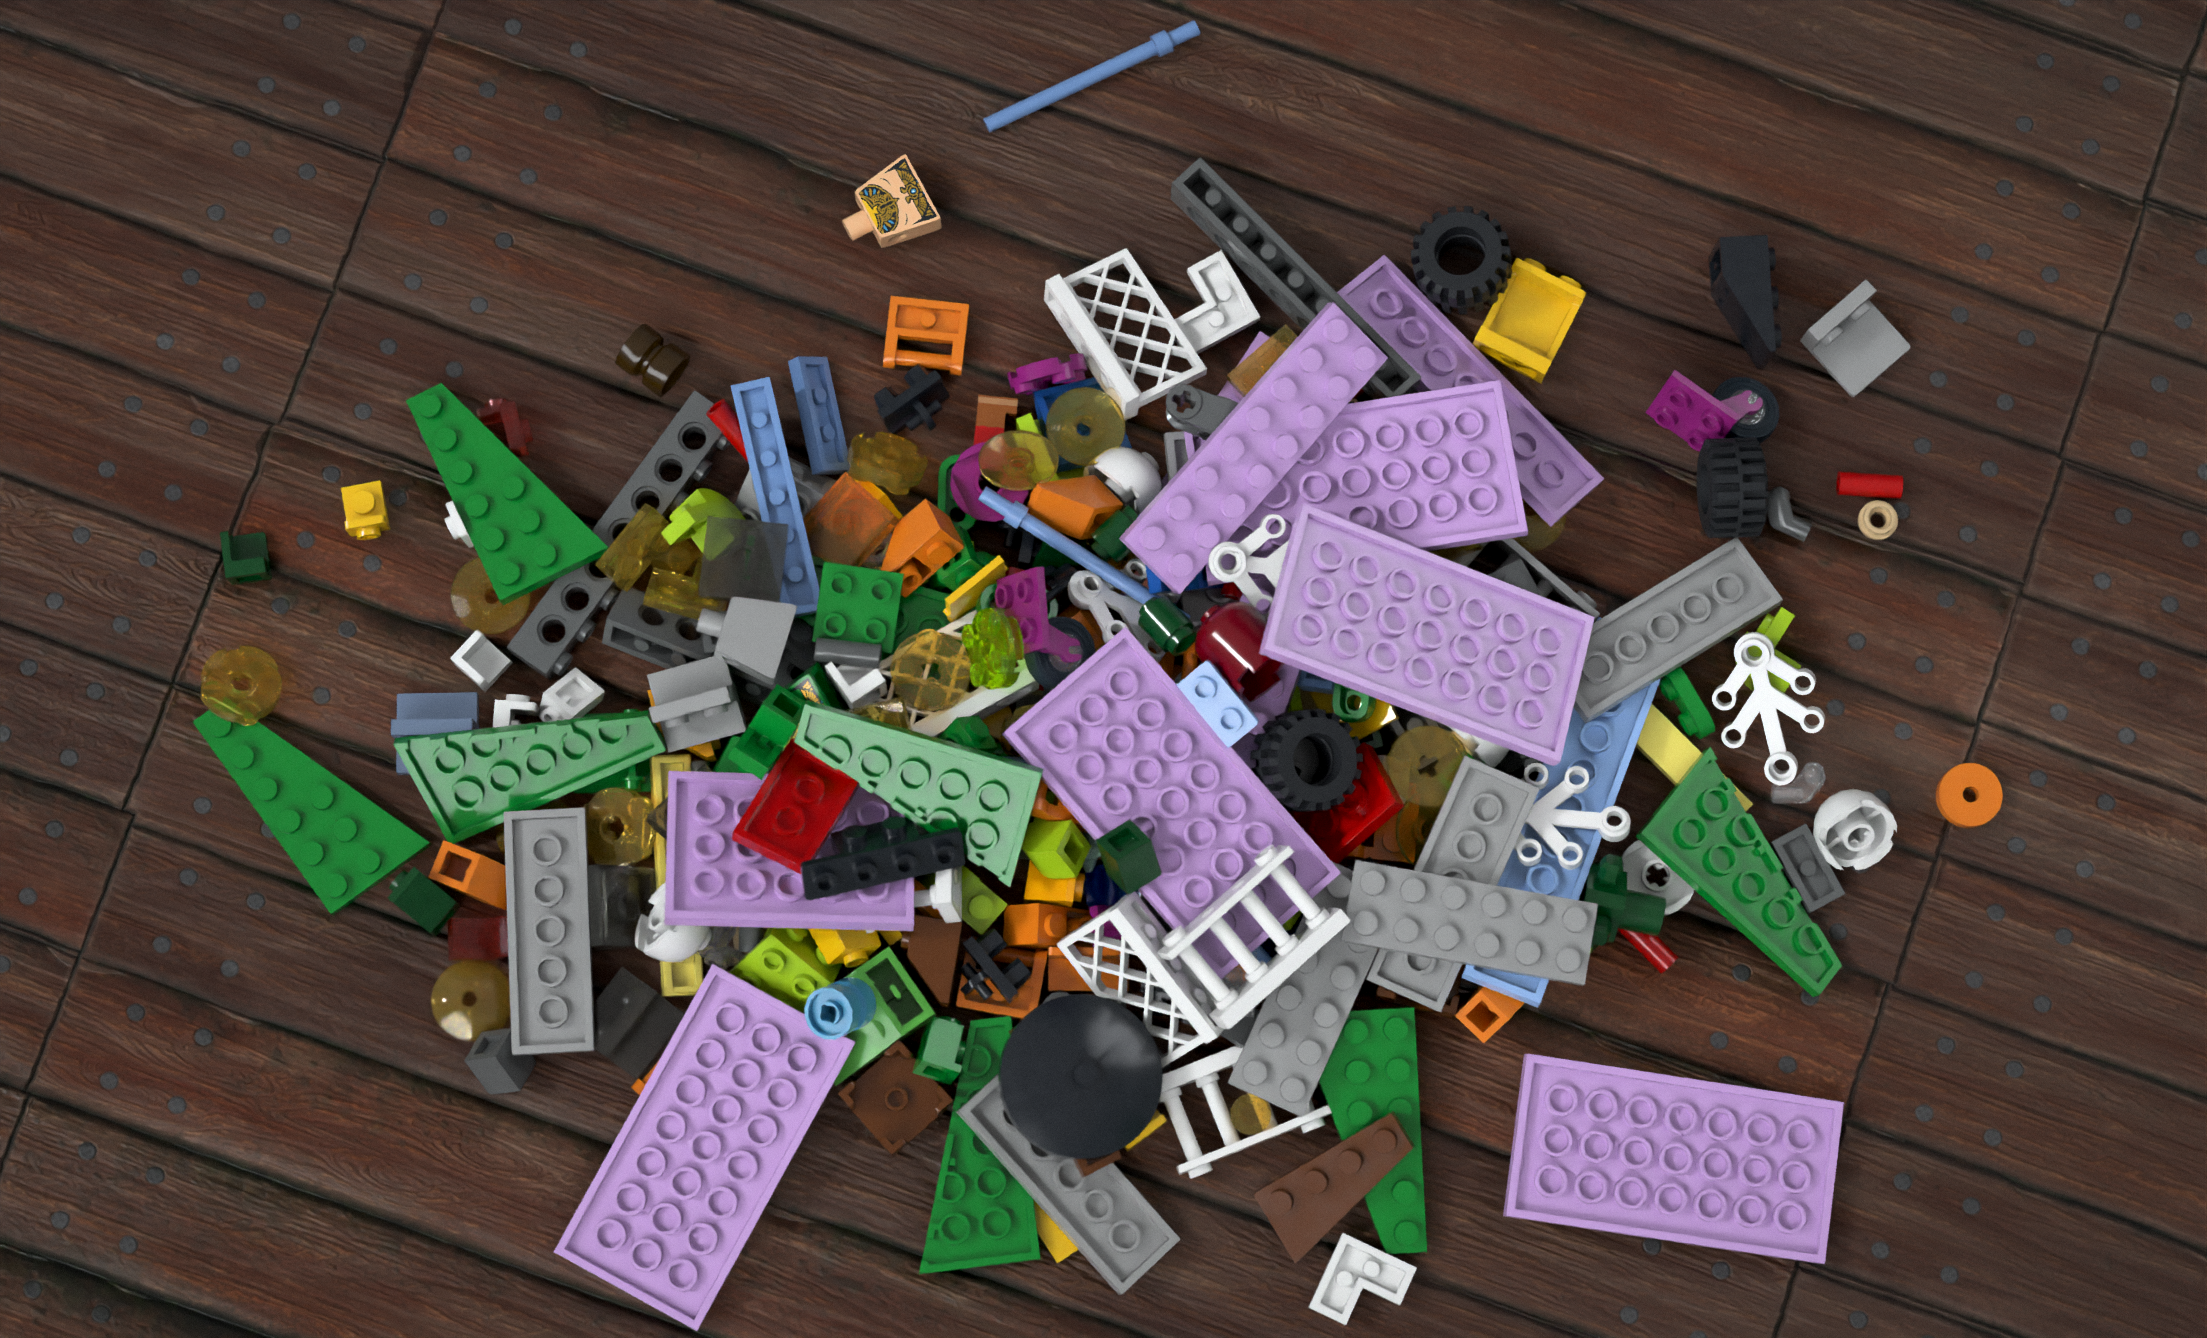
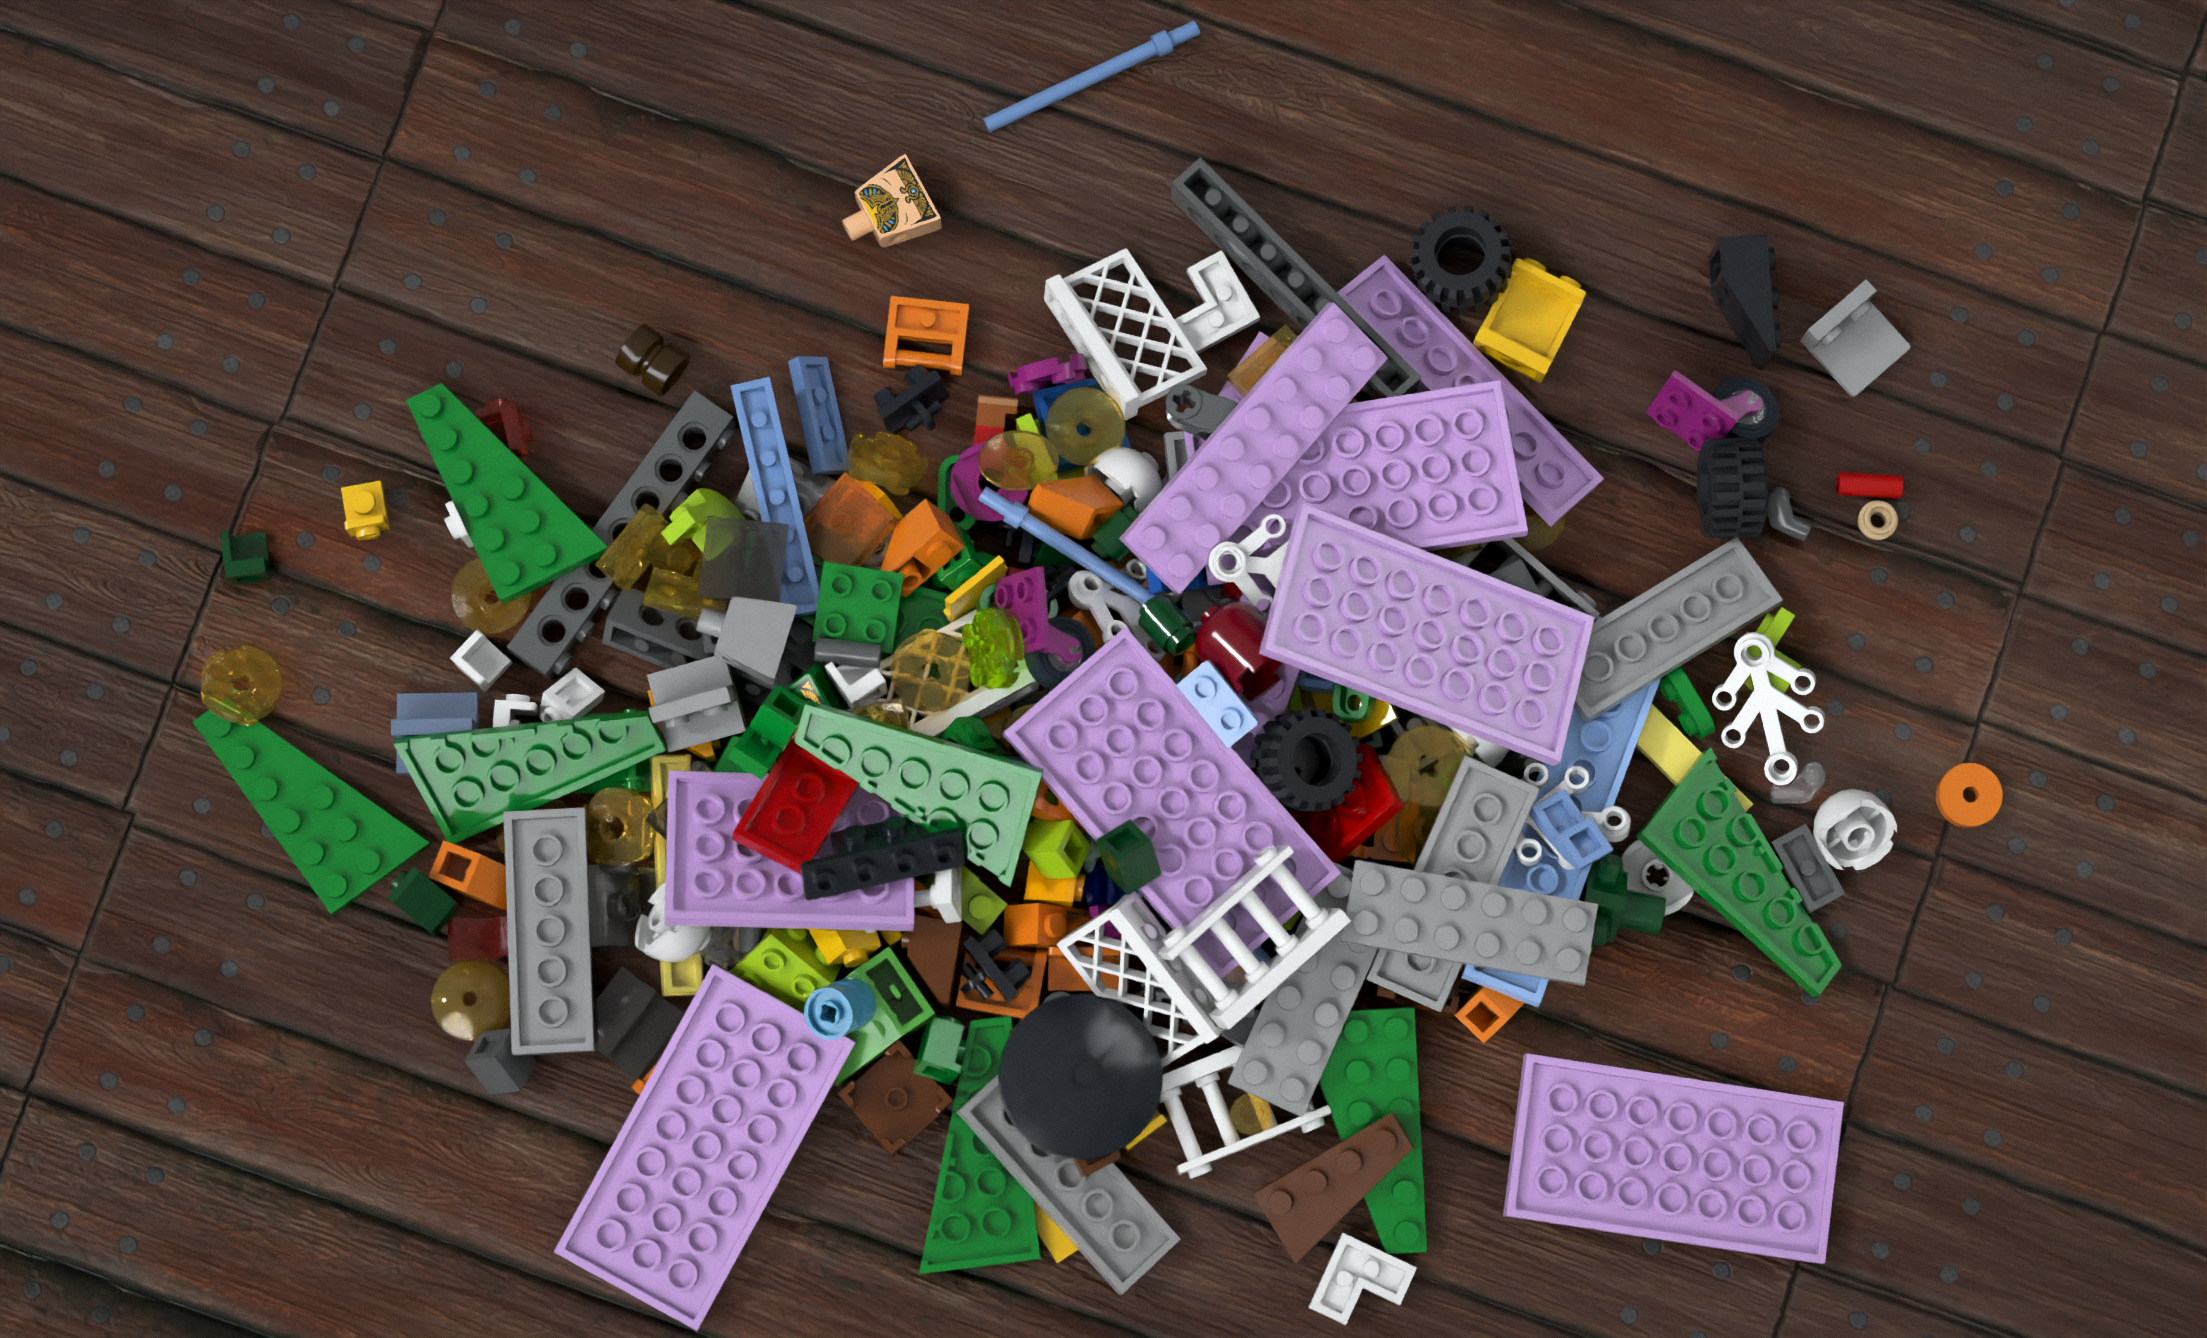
red hinge [706,399,748,462] -> none
red hinge [1618,928,1679,974] -> none
none -> medium blue slope [1529,789,1613,871]

